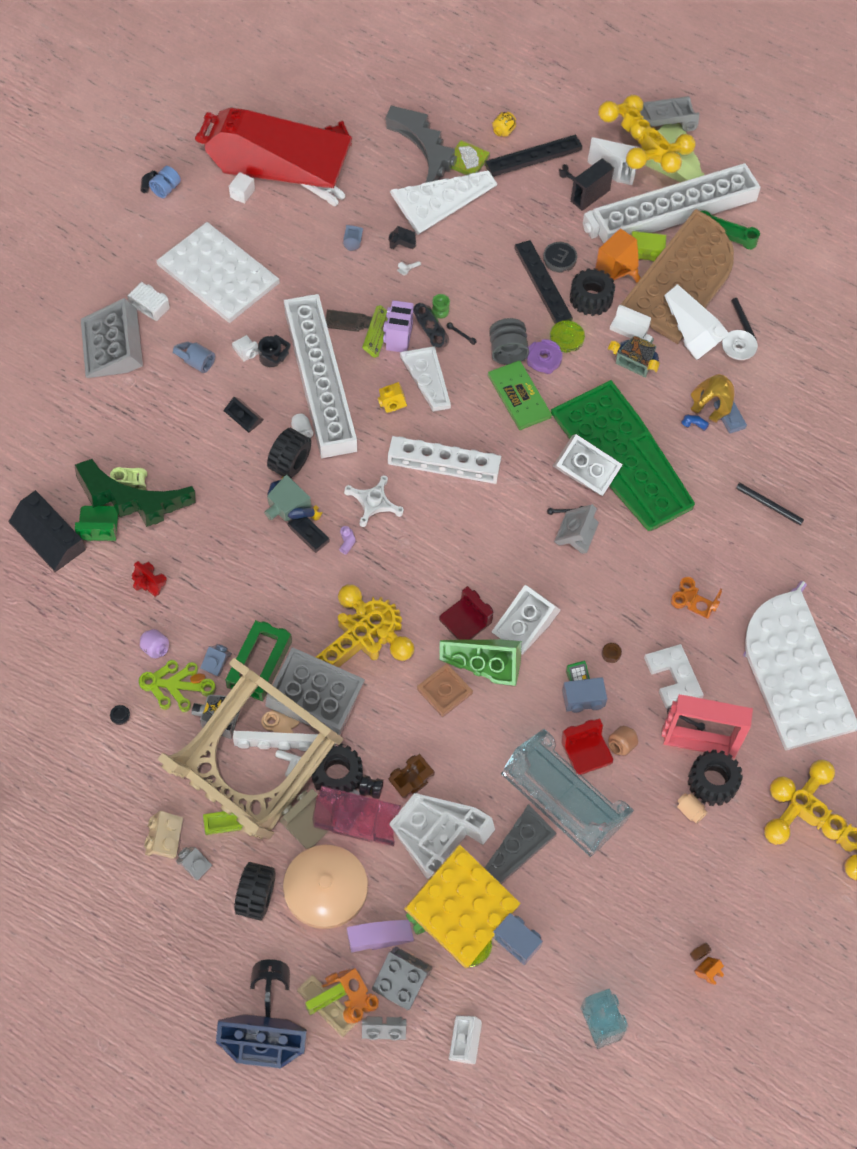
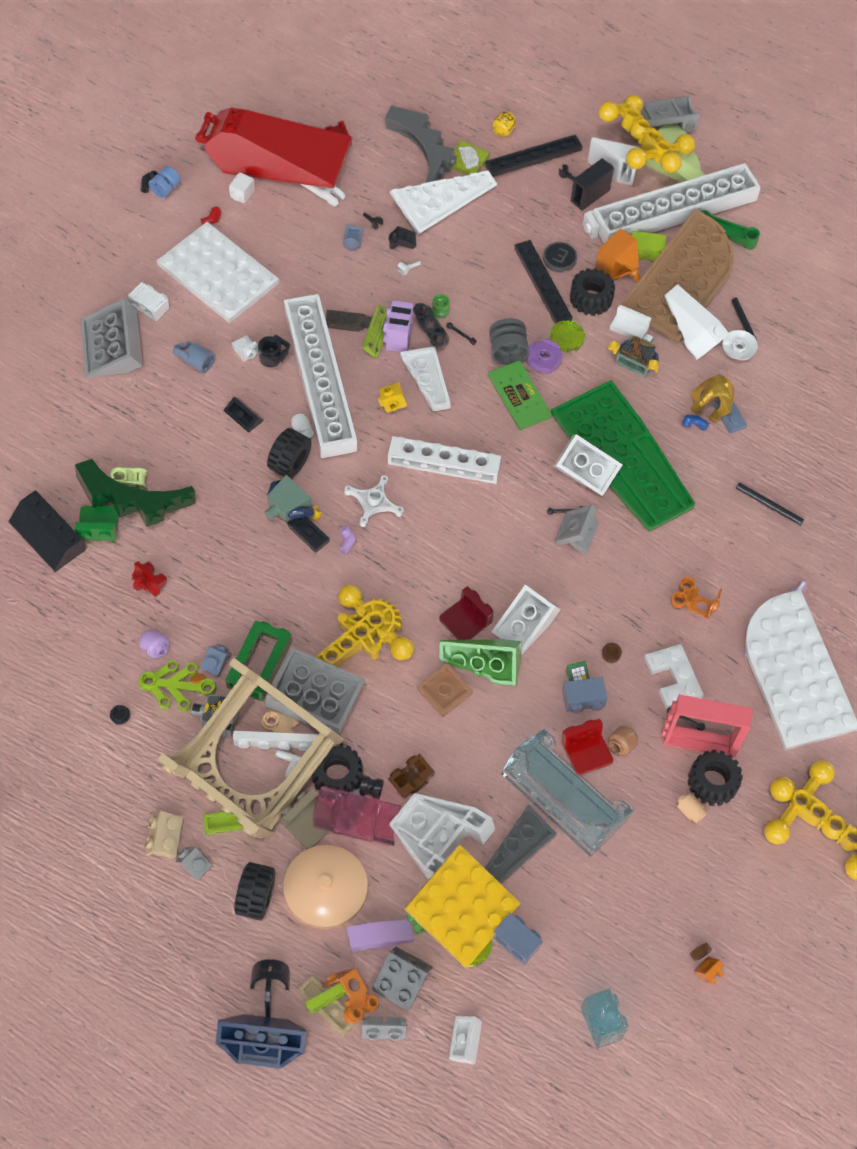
none -> red arm [200,206,222,225]
none -> black hand [363,212,383,230]

